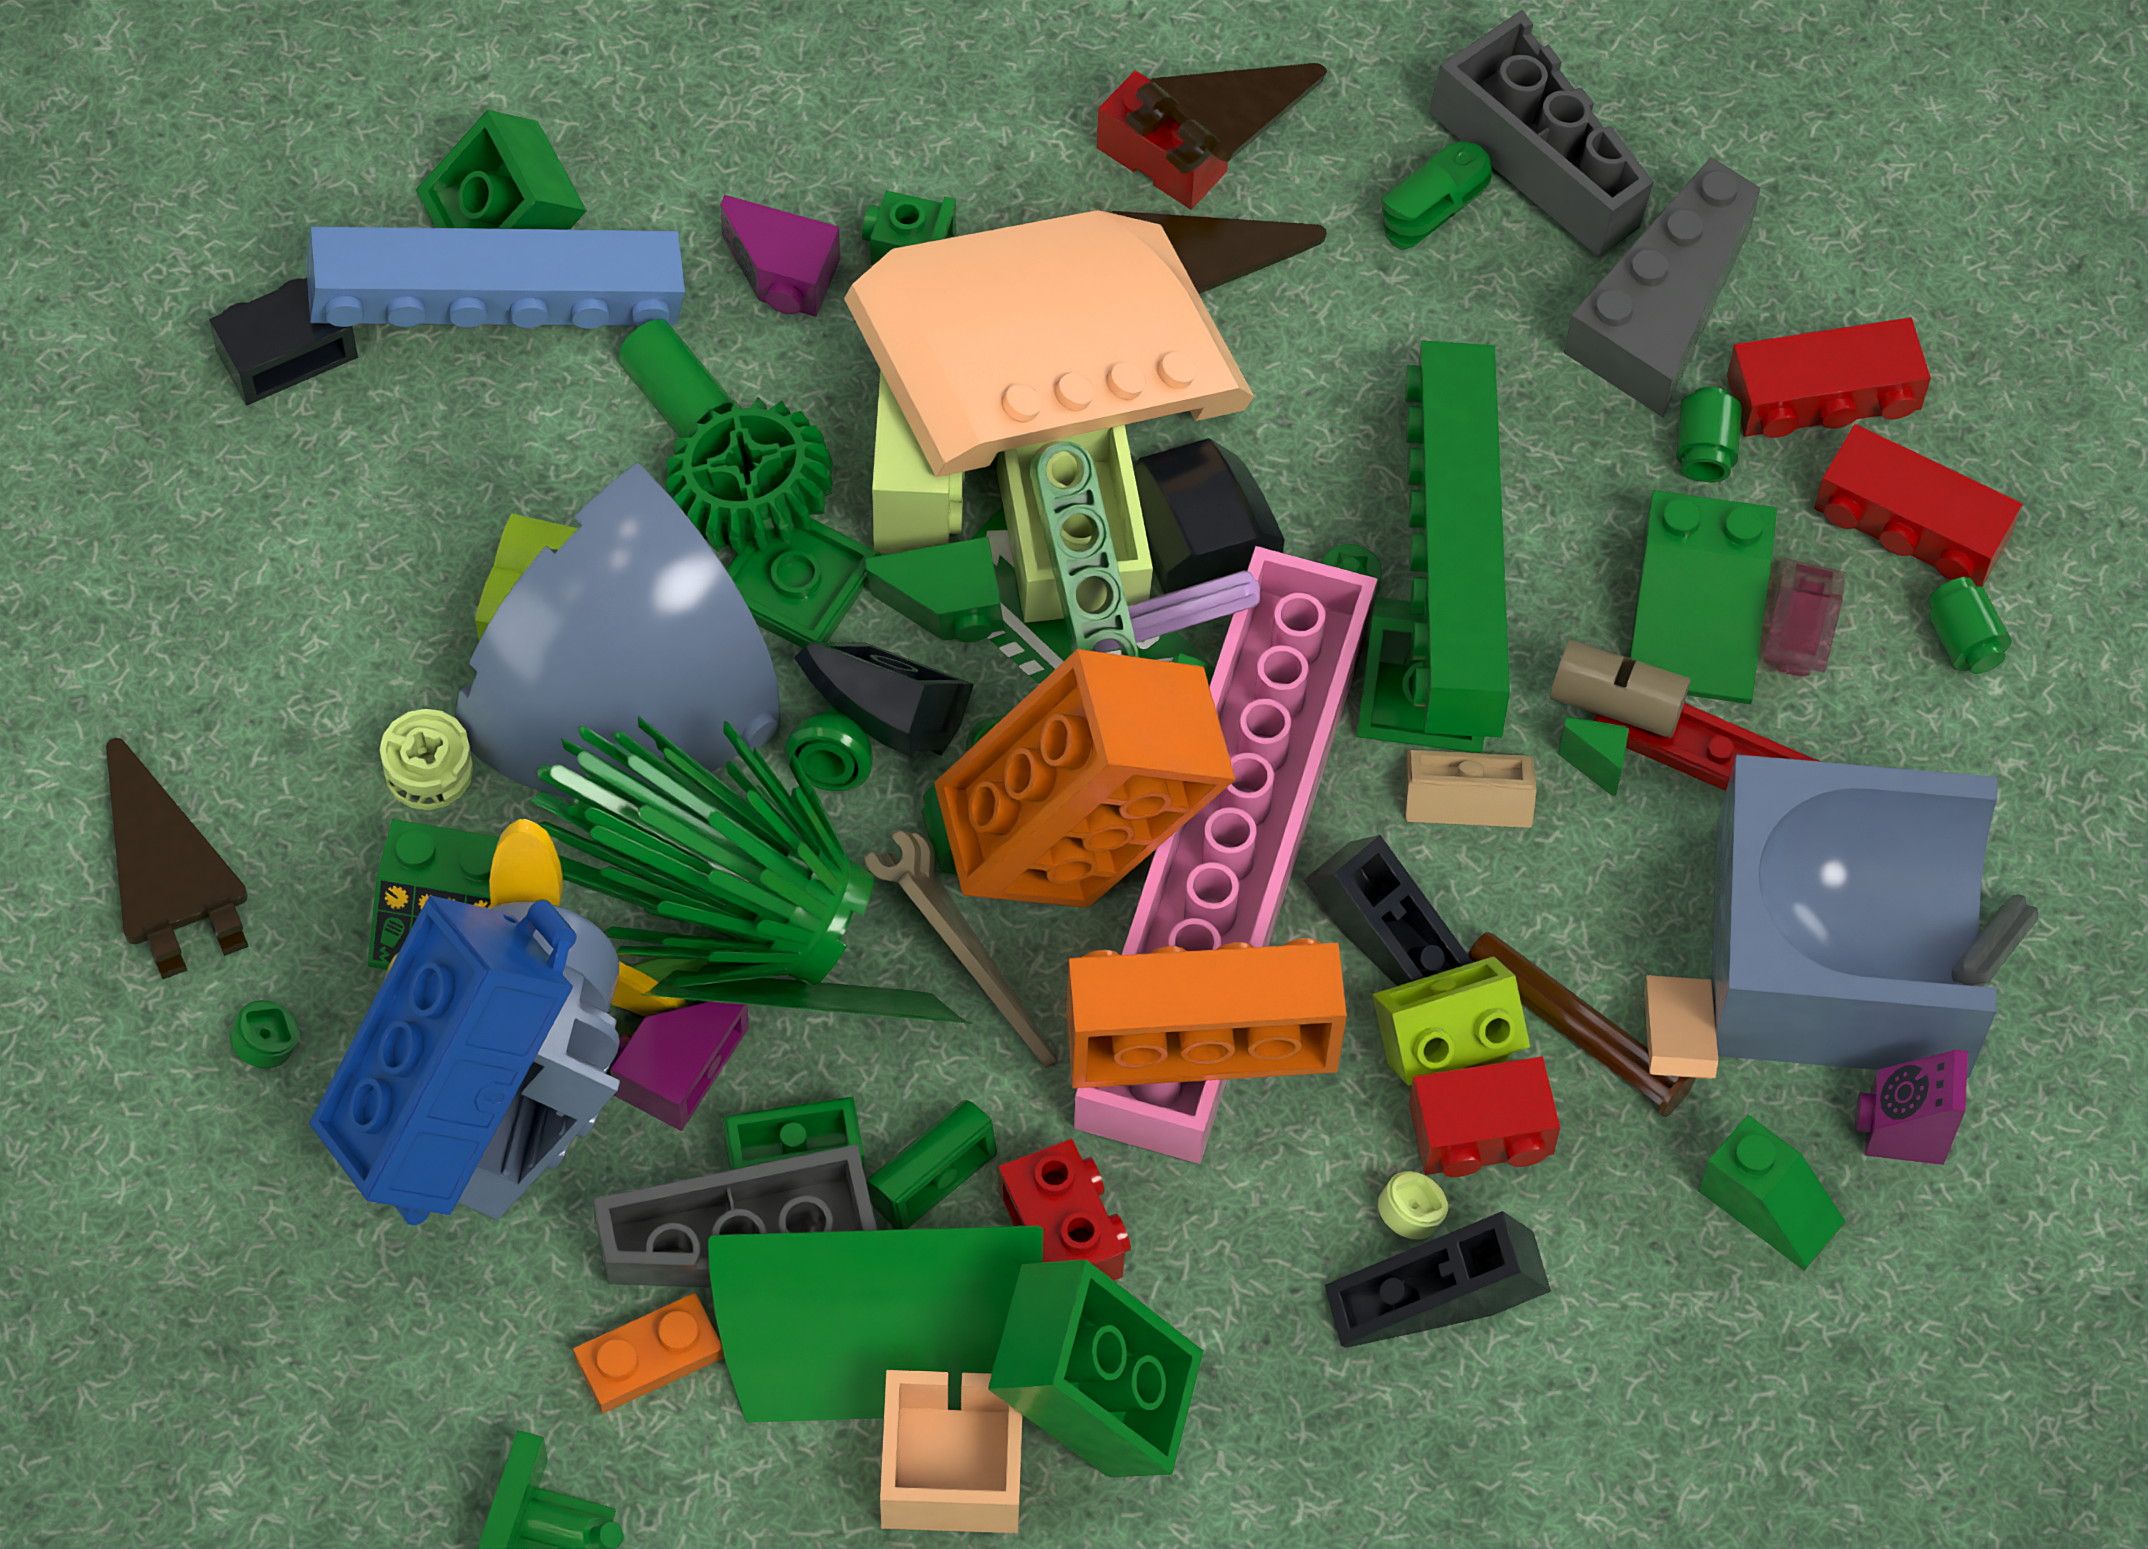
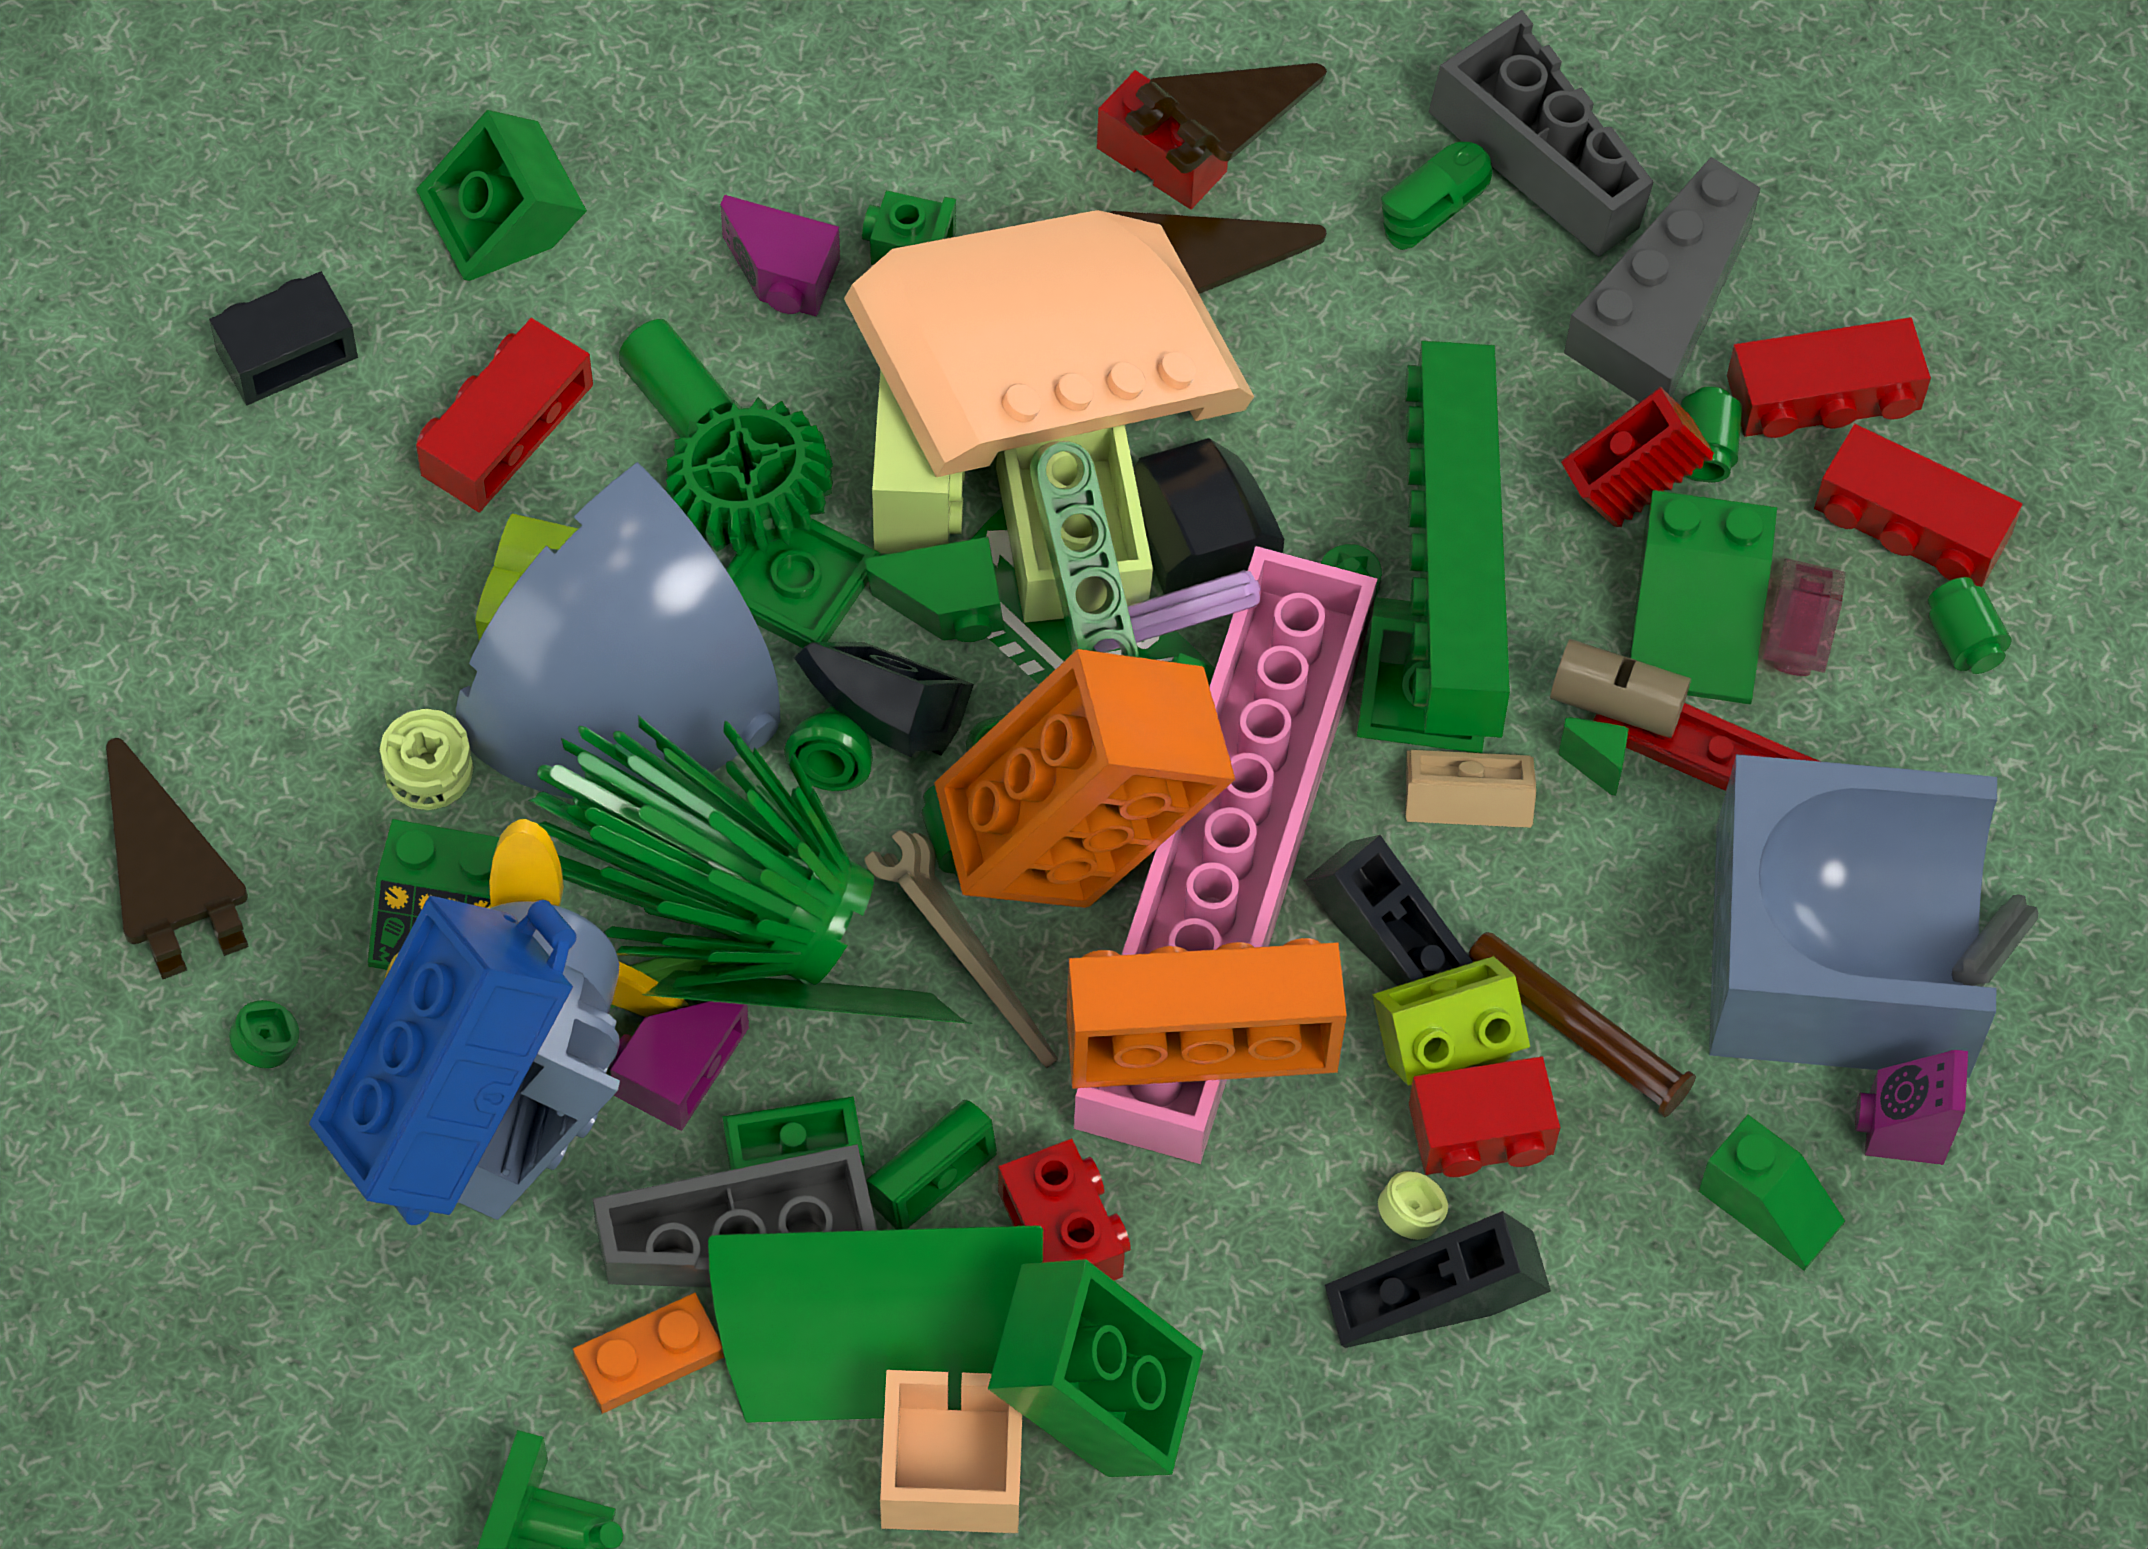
medium blue brick [306,227,685,329] -> none
light nougat tile [1644,975,1719,1079] -> none
none -> red brick [416,317,593,513]
none -> red brick [1561,386,1714,527]

